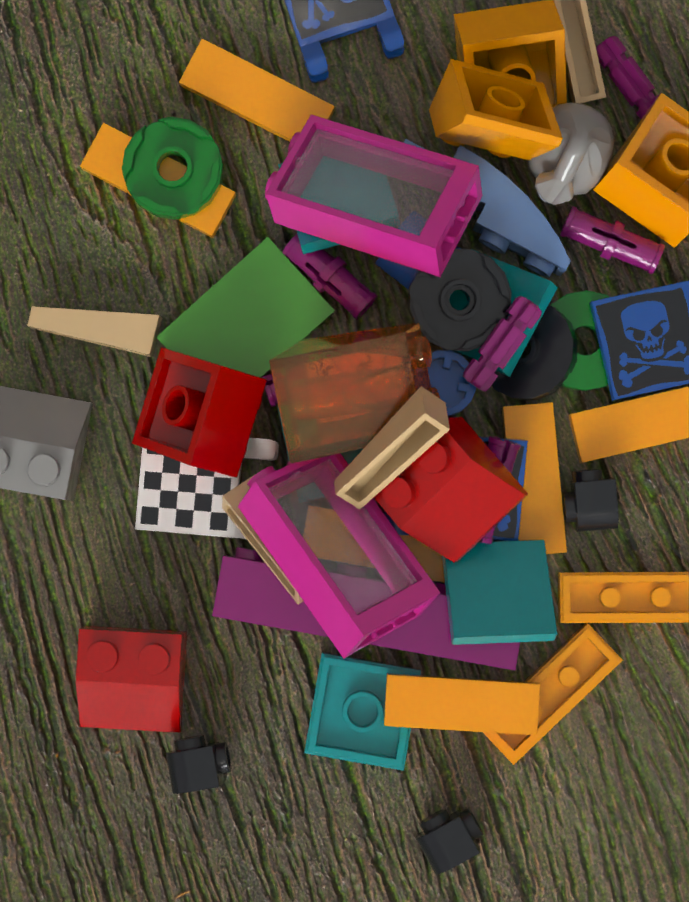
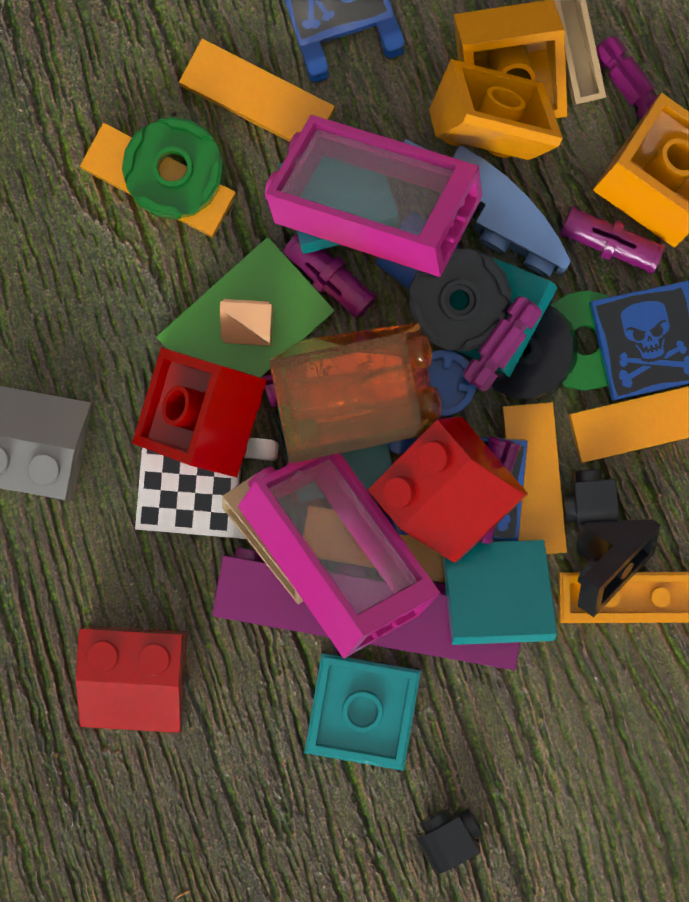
tan piece [27,306,162,357] -> none
black plate [166,735,231,794] -> none
tan piece [334,386,450,509] -> none
light orange tile [384,673,540,736] -> none
light orange tile [483,623,623,765] -> none
light grey piece [528,102,614,205] -> none
none -> light nougat slope [220,299,274,346]
none -> black slope [576,519,661,617]

